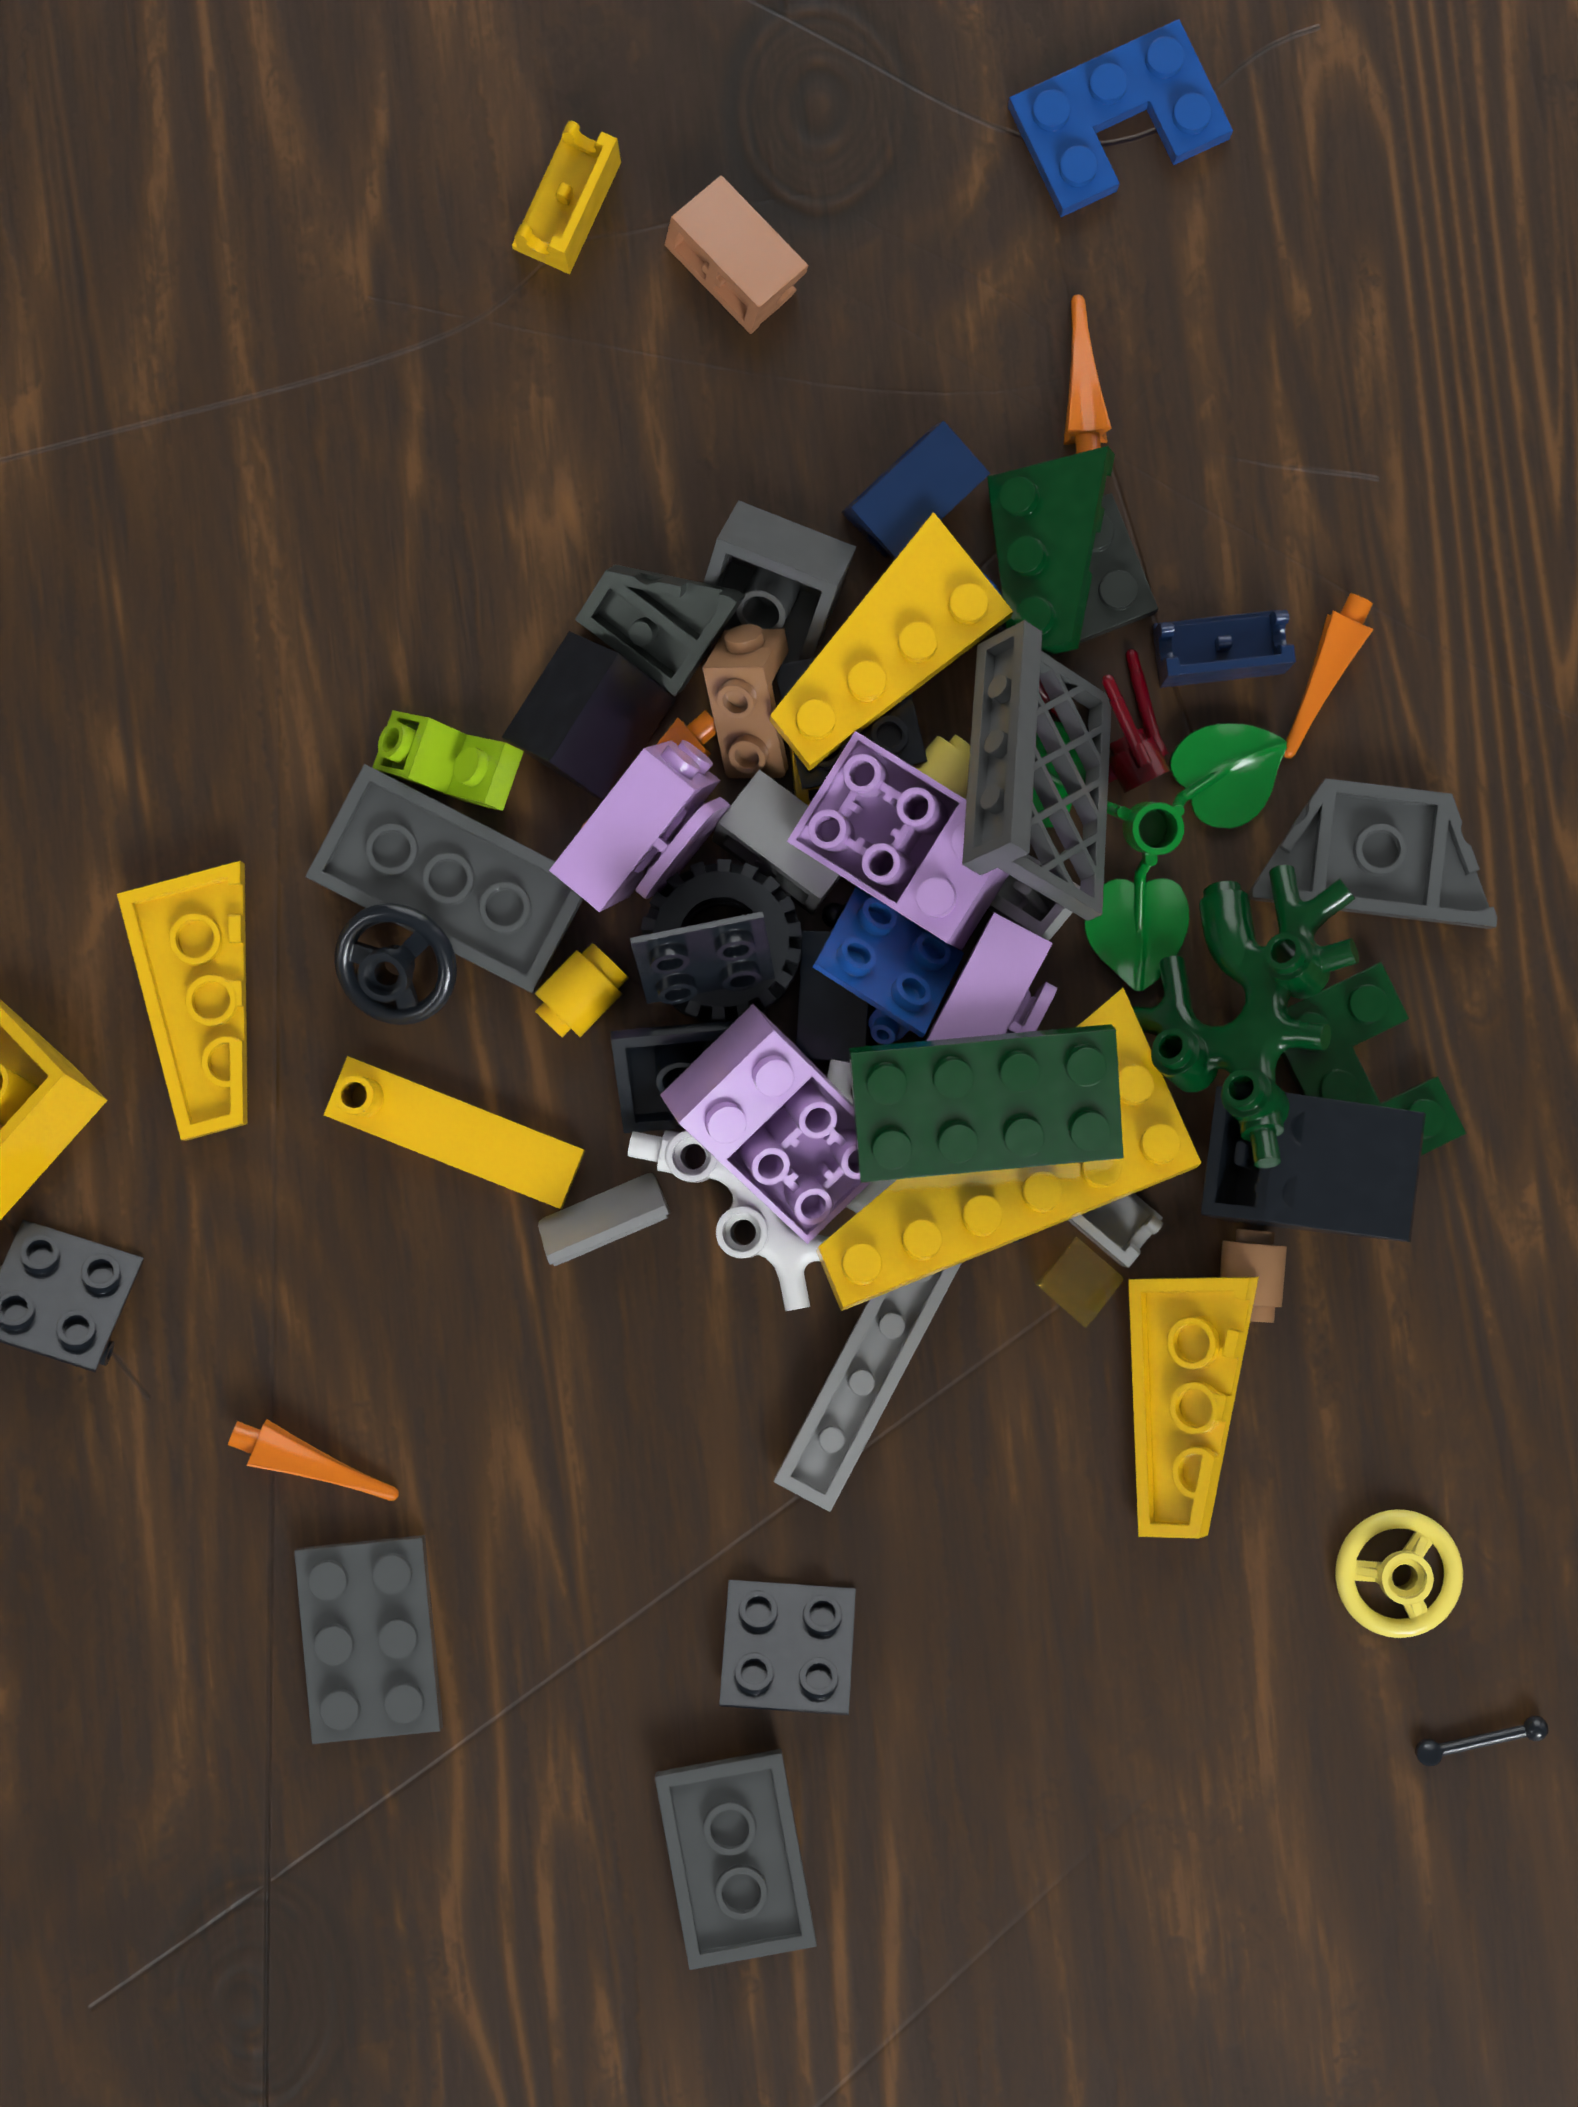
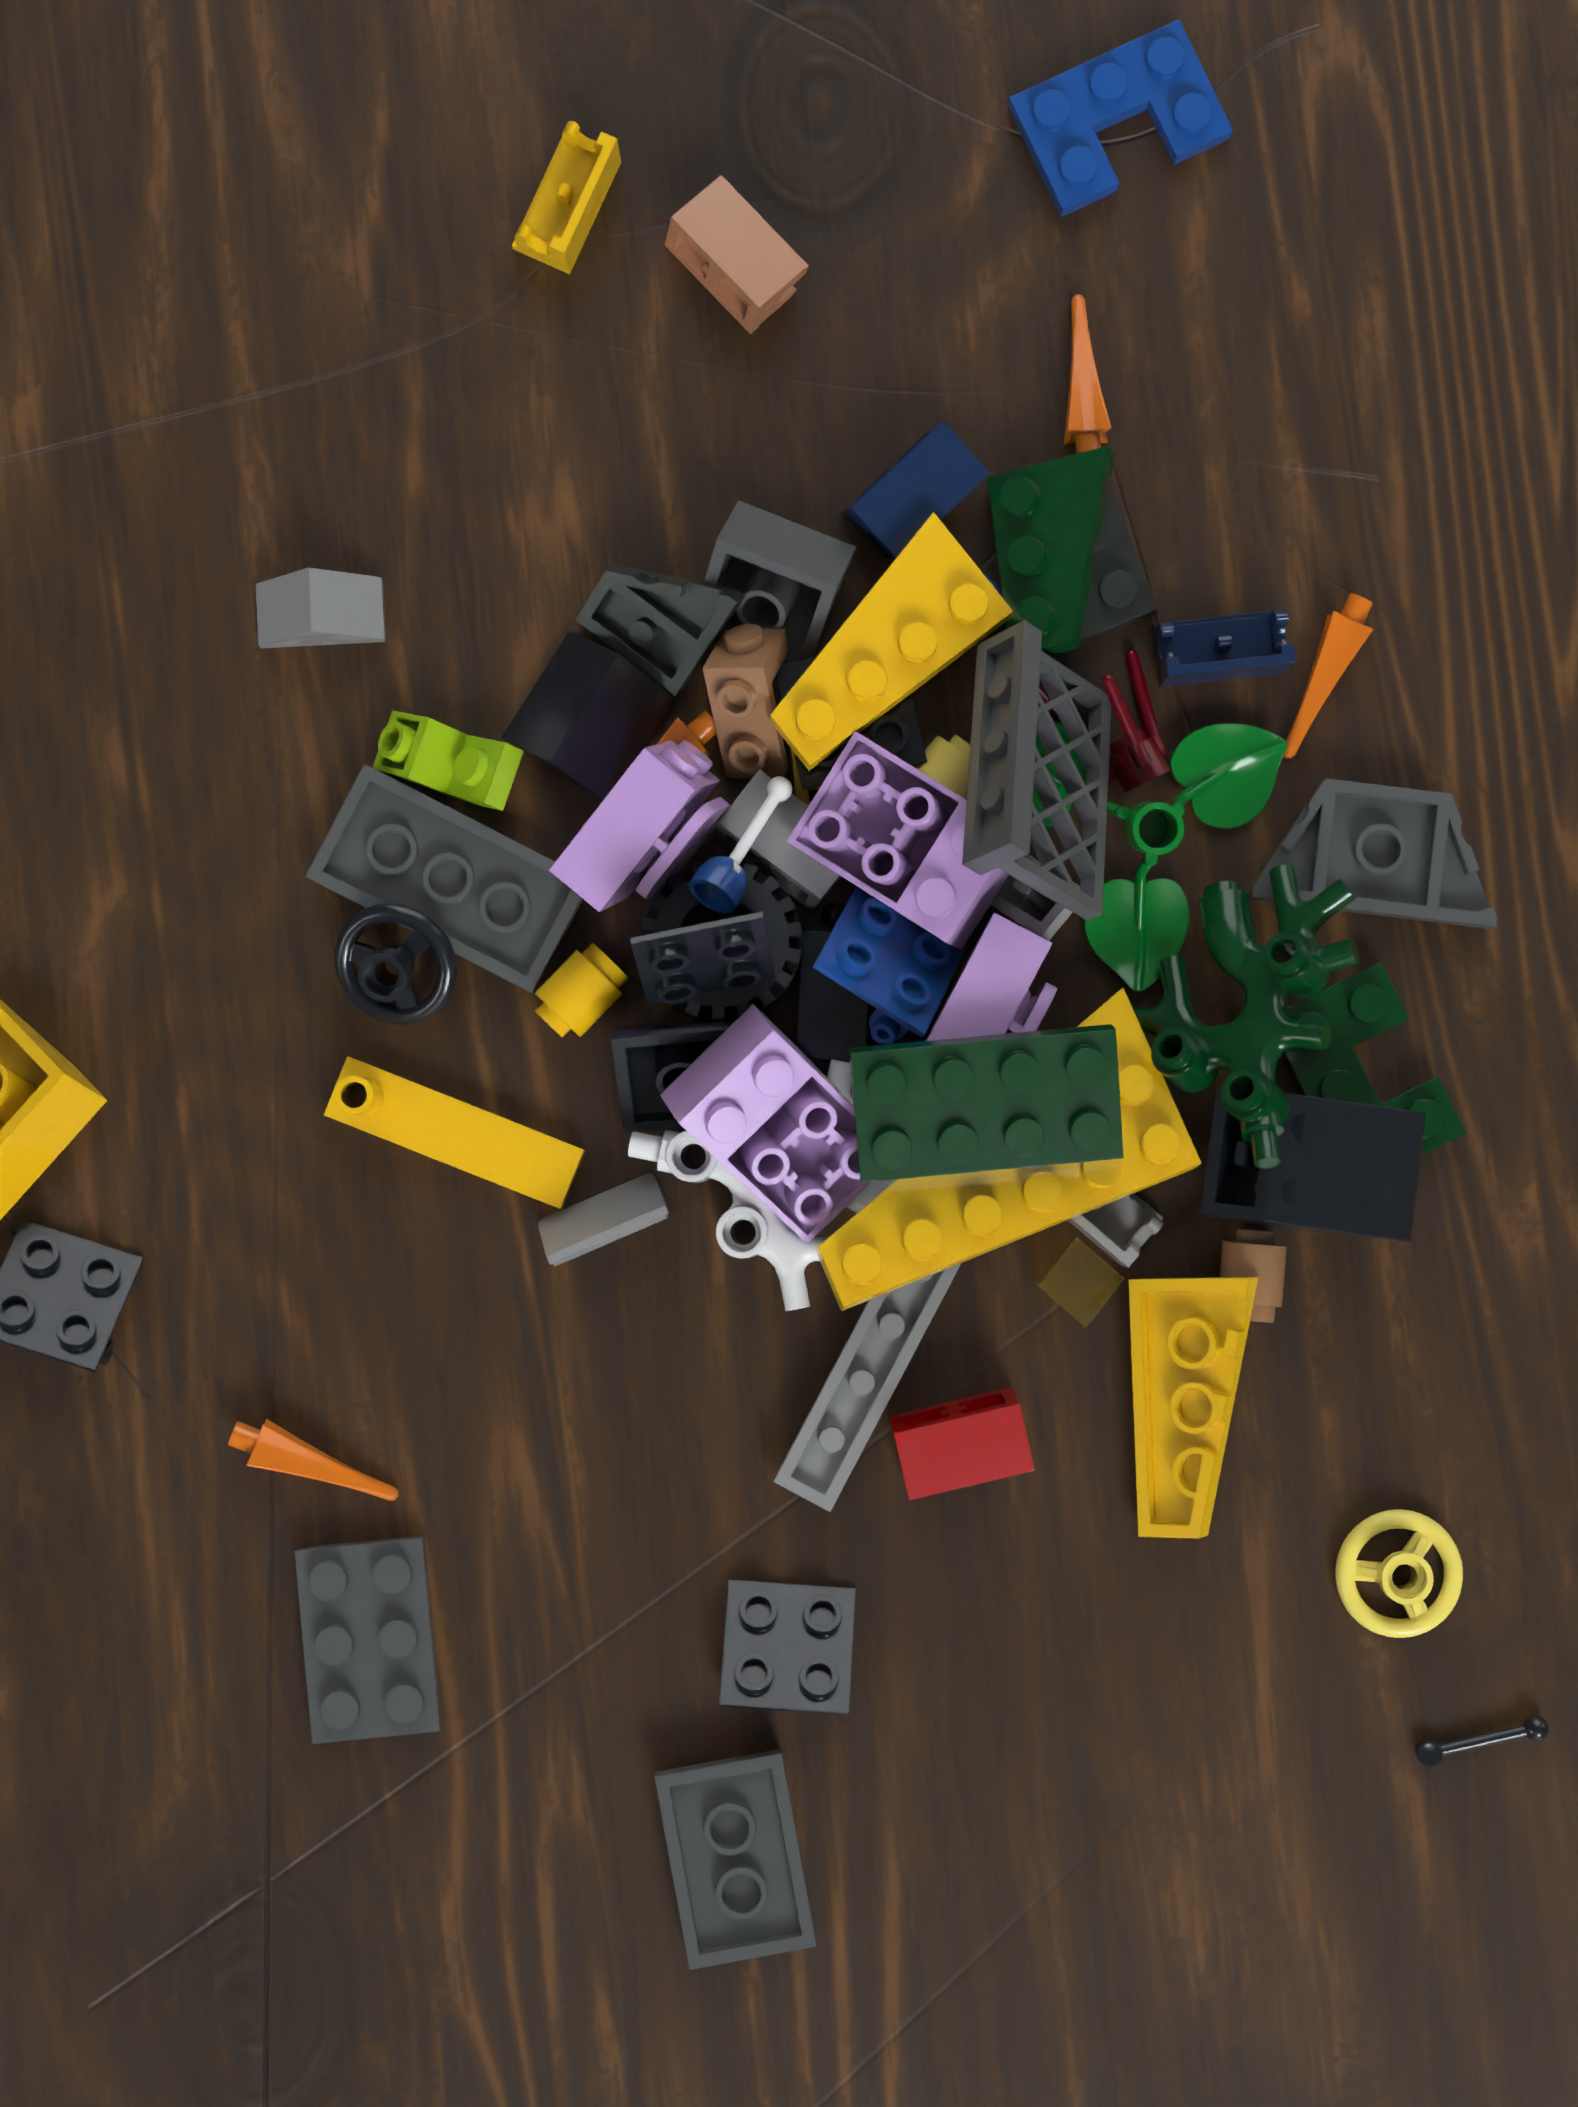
yellow wing [117,861,248,1141] -> none
none -> light grey slope [256,567,386,648]
none -> blue hinge [689,776,792,913]
none -> red hinge [889,1386,1035,1500]

